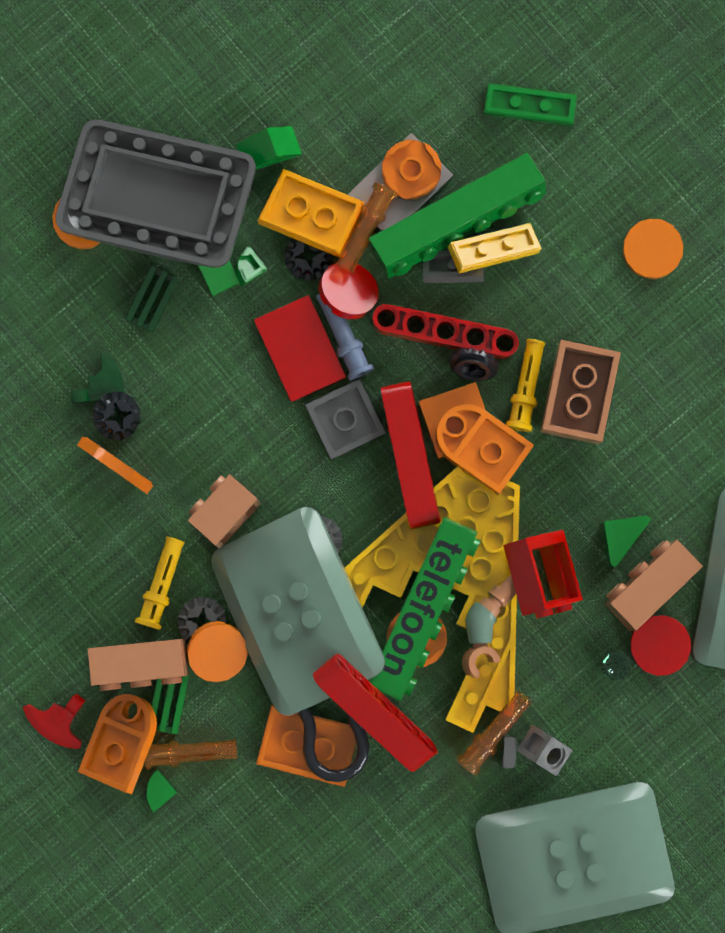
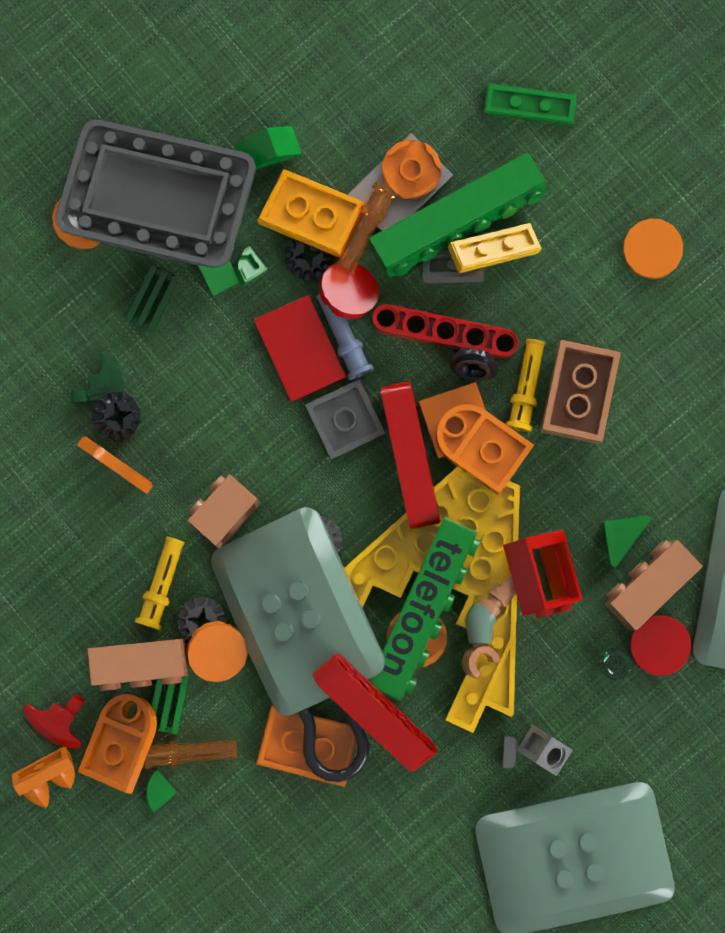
clear orange pin [456,690,532,775] -> none
none -> orange tile [12,746,75,808]

